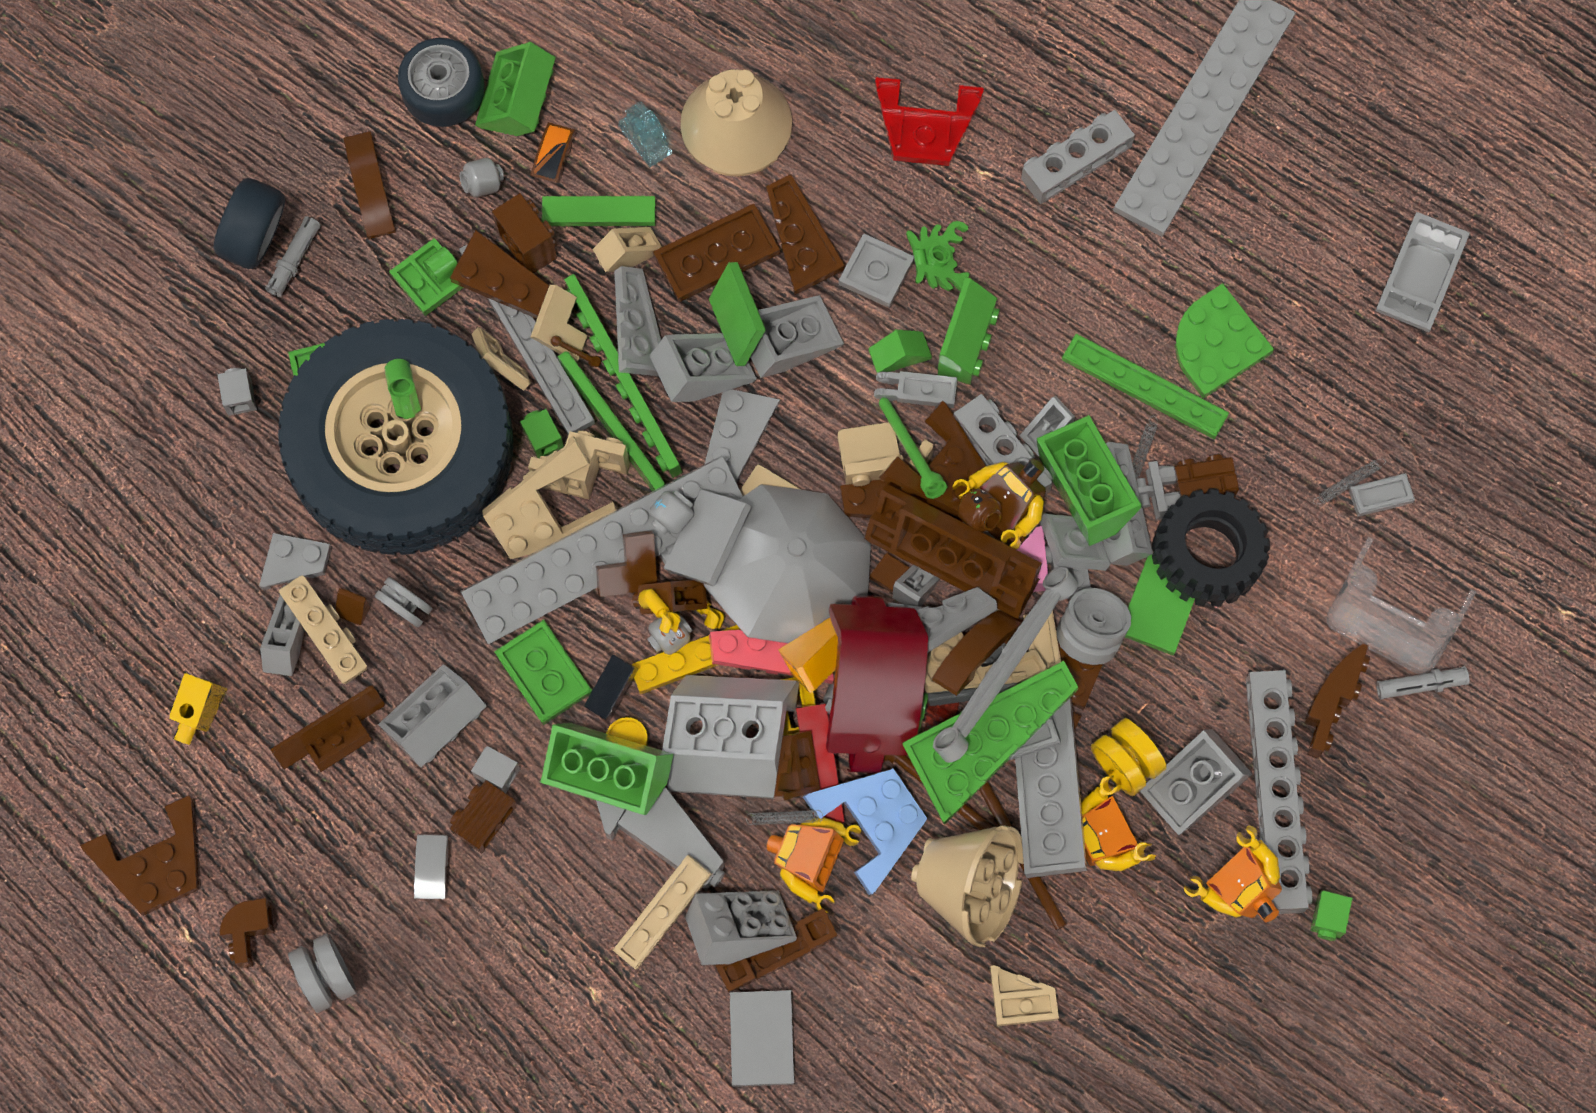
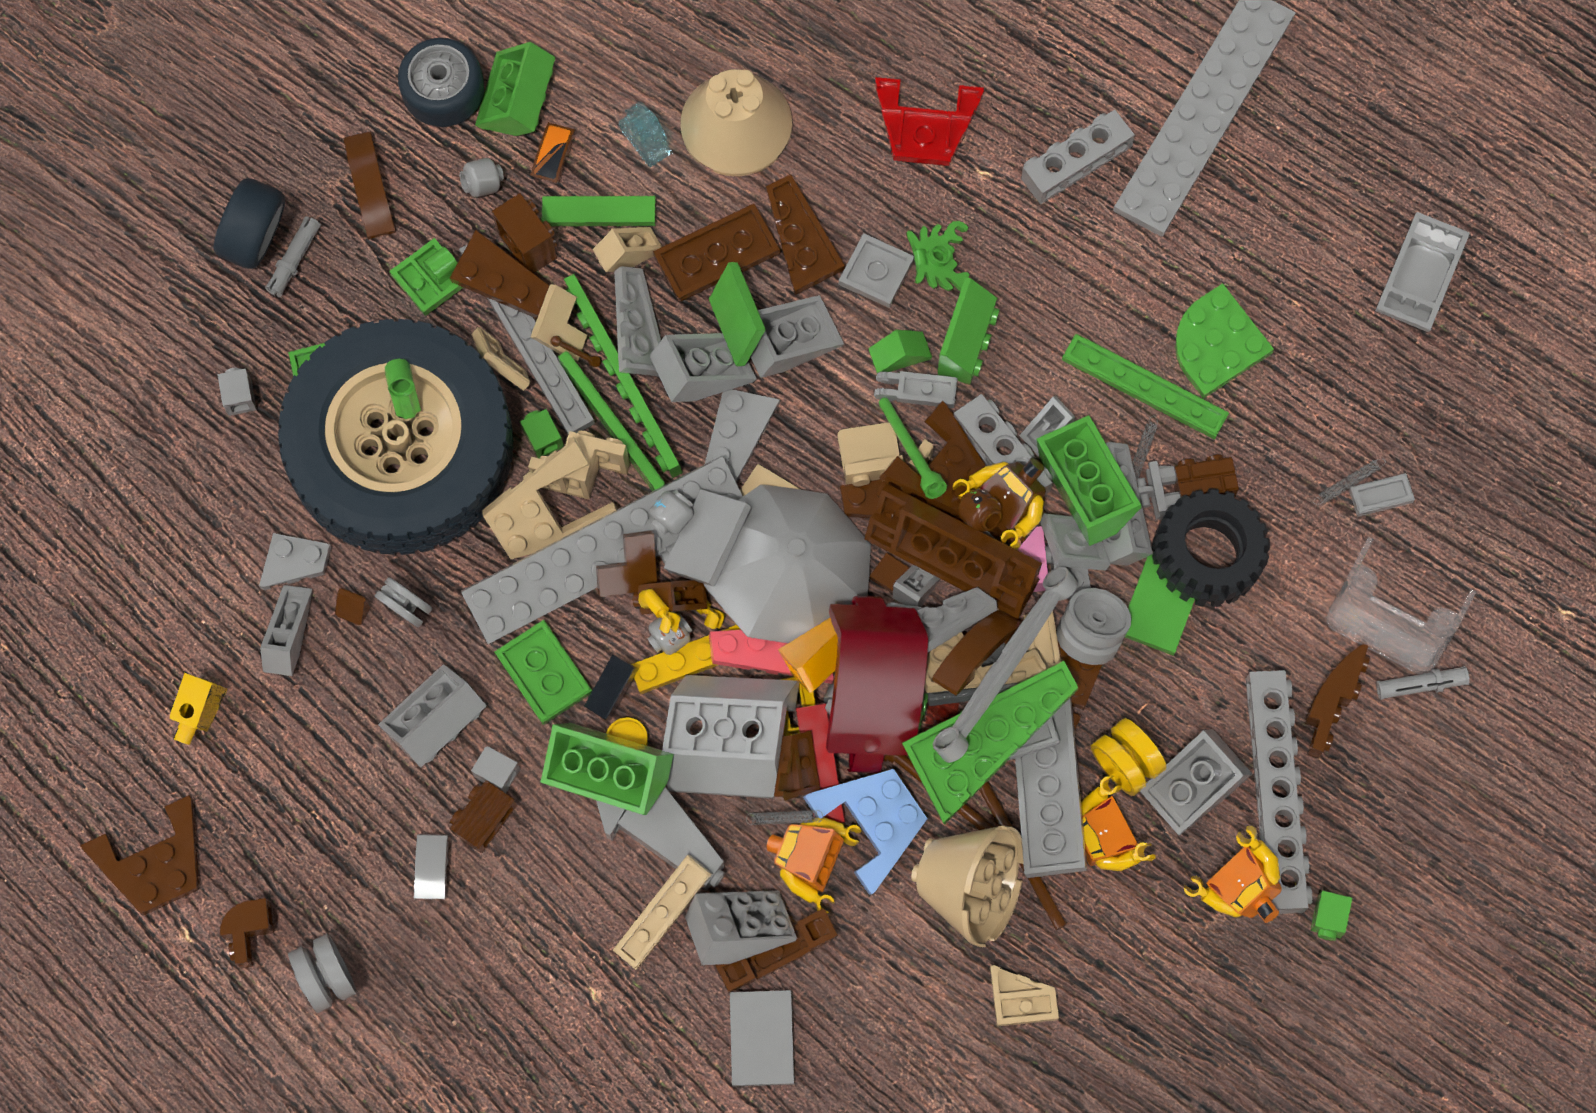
reddish brown bracket [271,685,385,772] -> none
tan bracket [279,575,367,684] -> none

